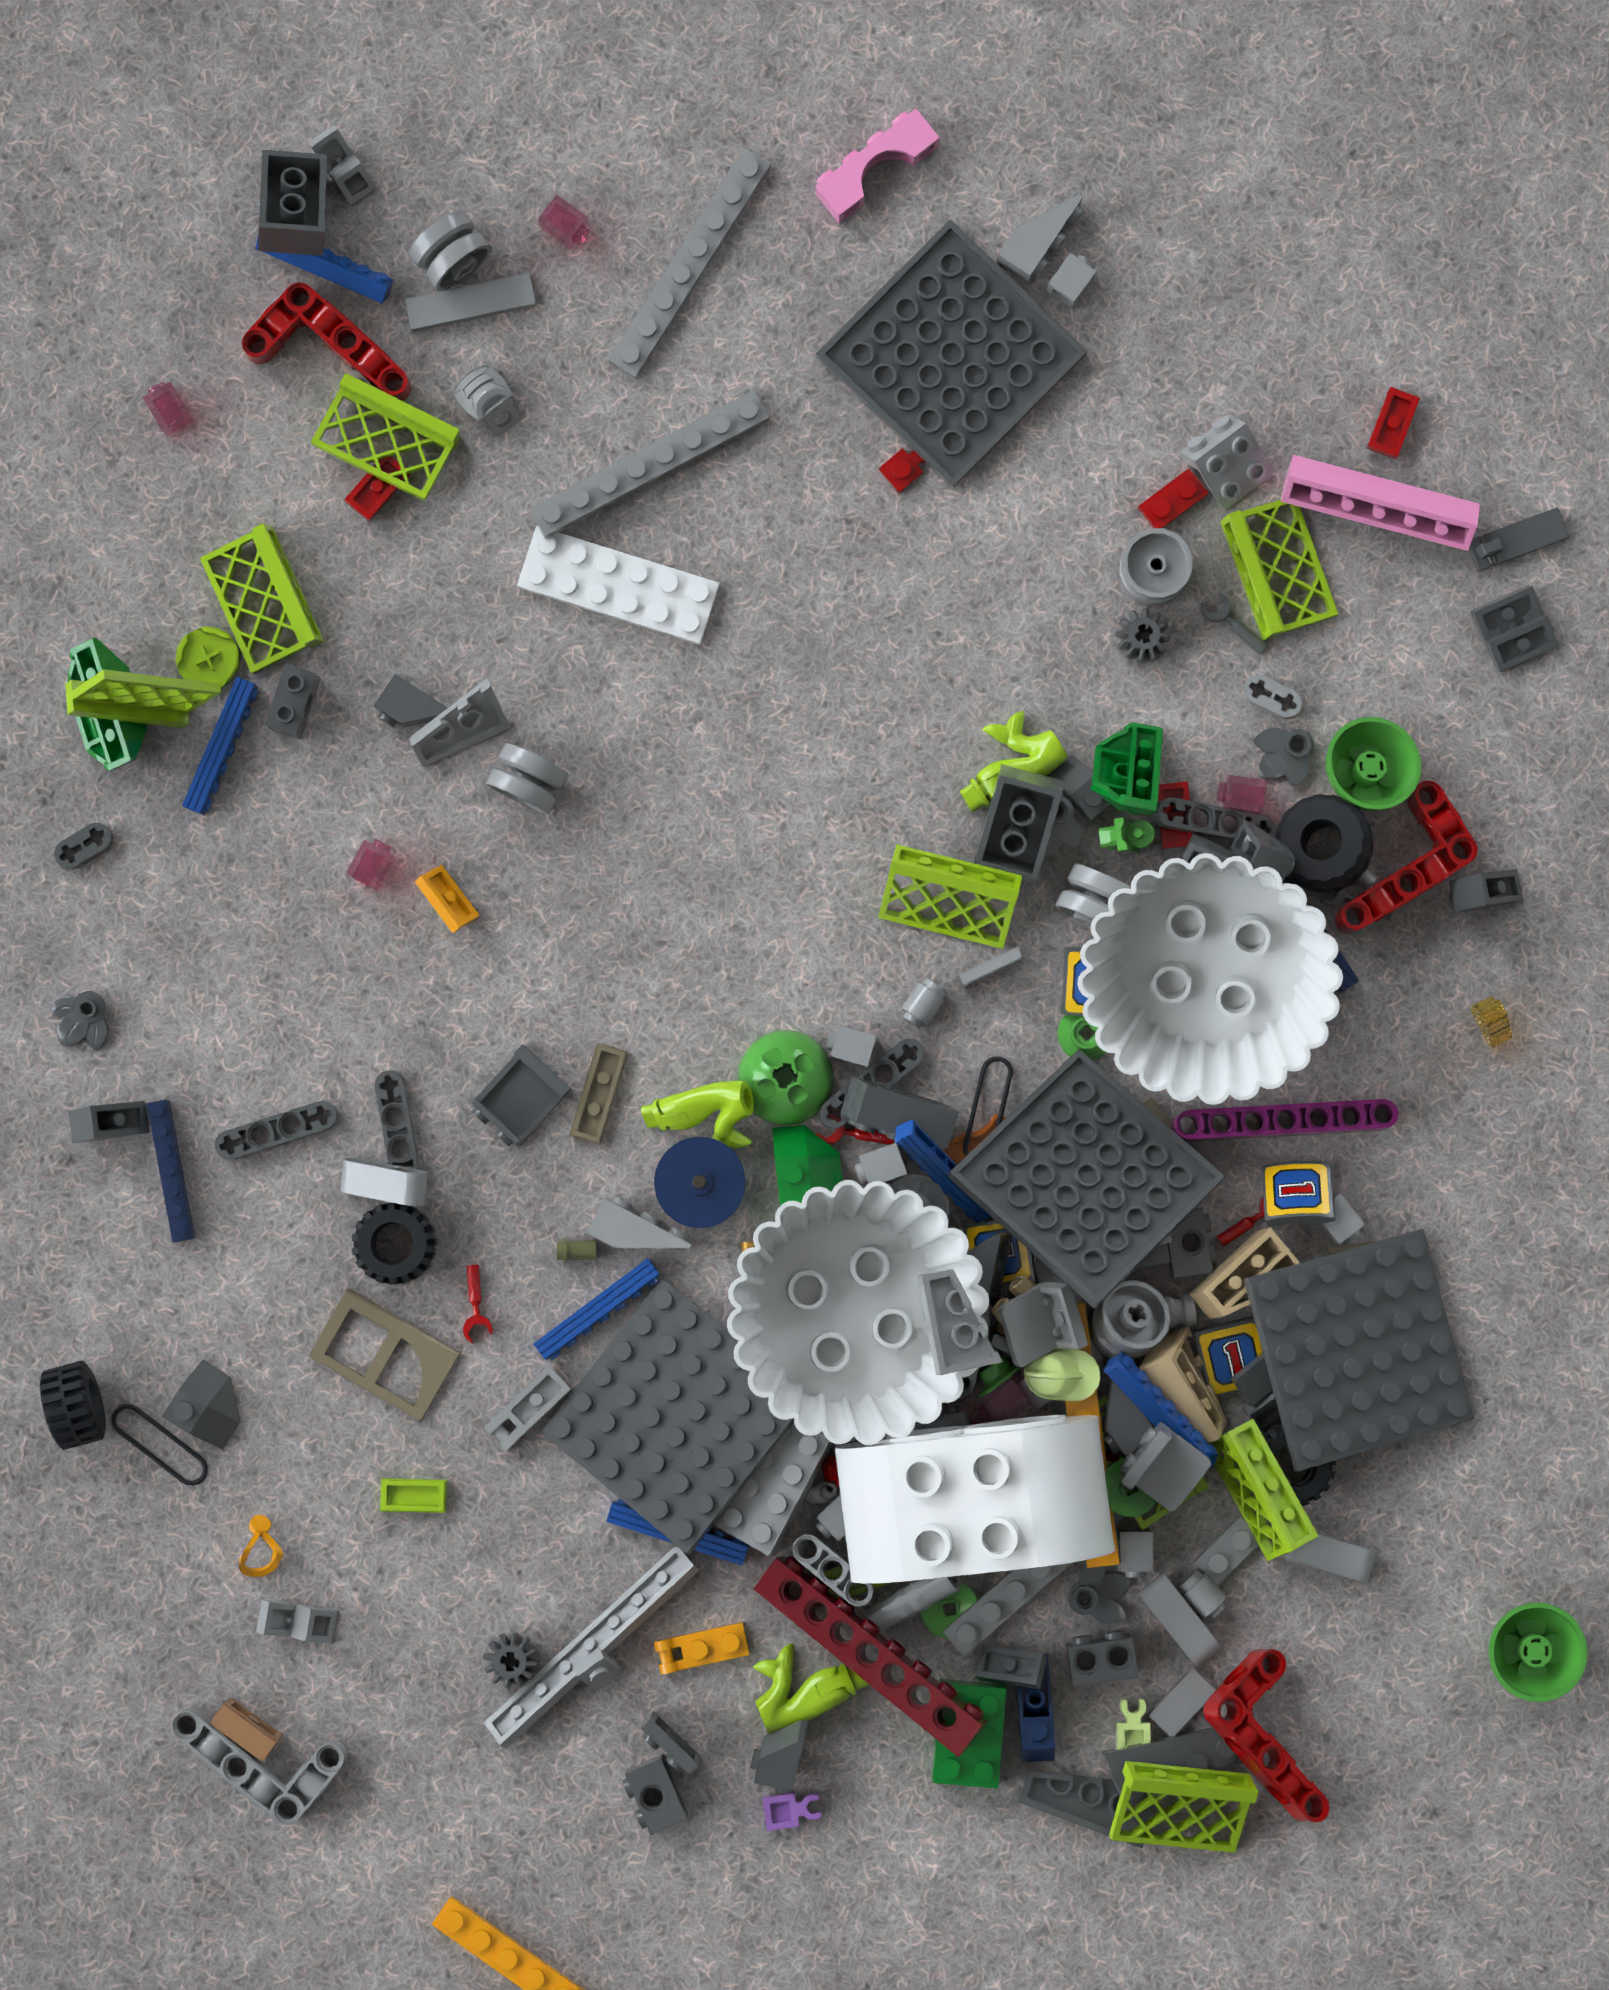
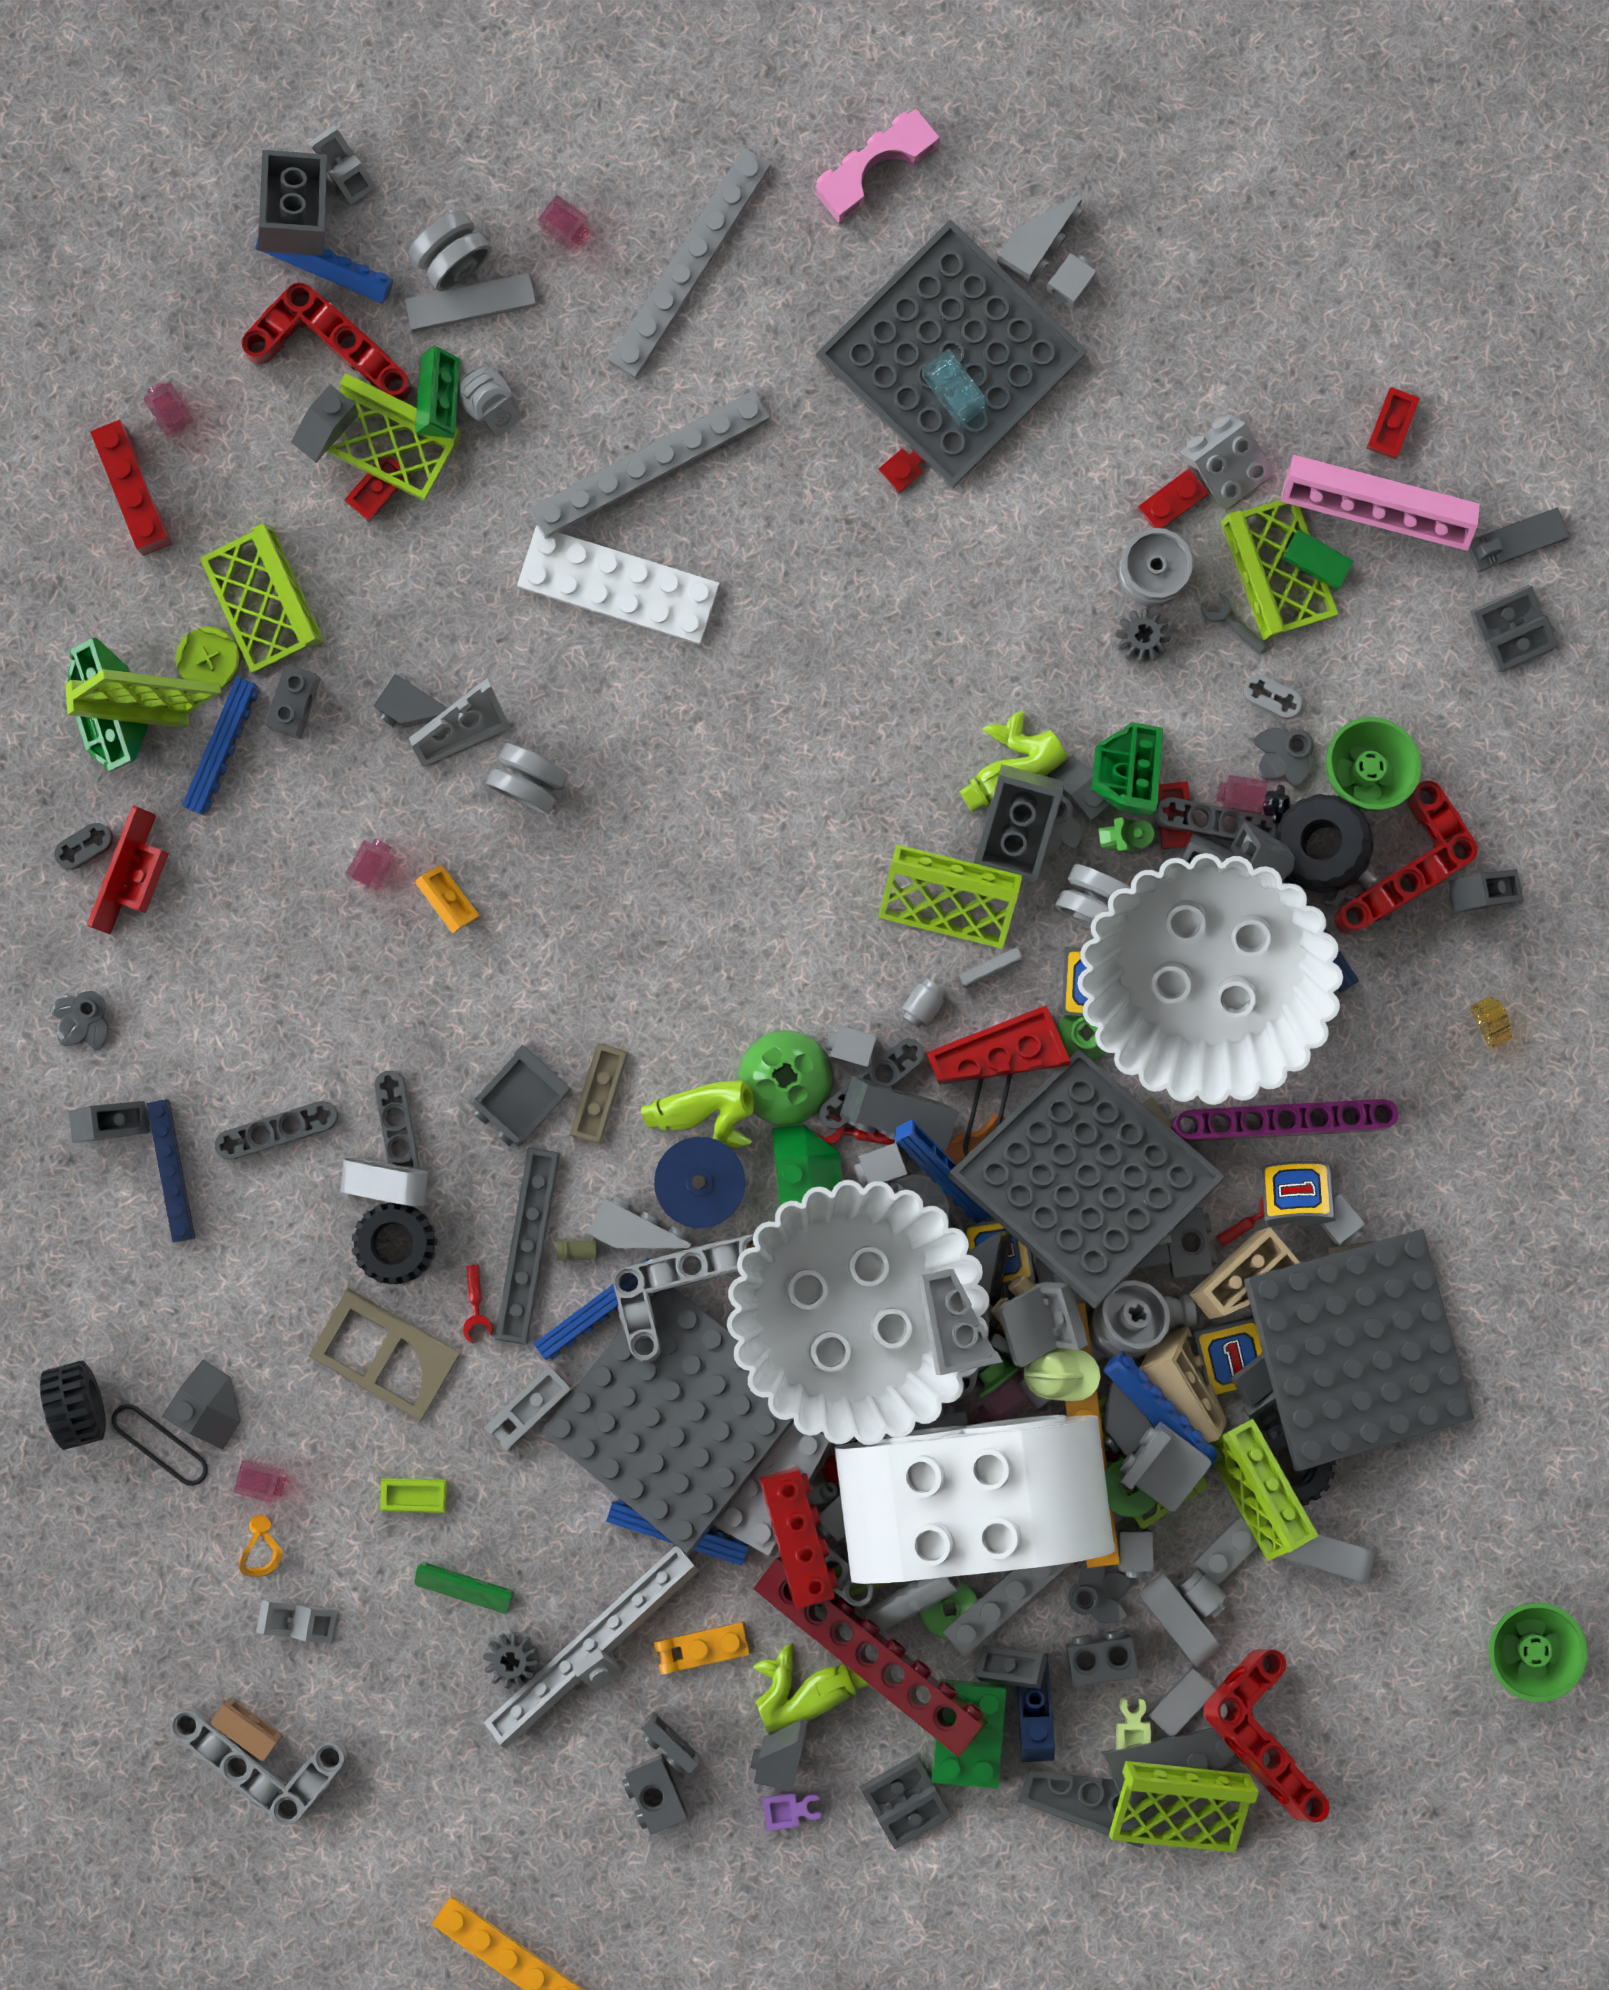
none -> red bracket [87,806,169,934]
none -> red arch [90,419,173,556]
none -> clear pink brick [233,1459,287,1502]
none -> dark grey slope [291,384,358,463]
none -> green slope [414,1562,514,1614]
none -> green slope [415,345,460,439]
none -> dark grey tile [495,1147,560,1345]
none -> light grey beam [613,1234,754,1363]
none -> red brick [759,1466,838,1609]
none -> dark grey slope [860,1754,952,1849]
none -> clear light blue brick [922,349,987,427]
none -> red wing [926,1005,1071,1085]
none -> black plate [1263,785,1290,823]
none -> green tile [1282,529,1354,591]

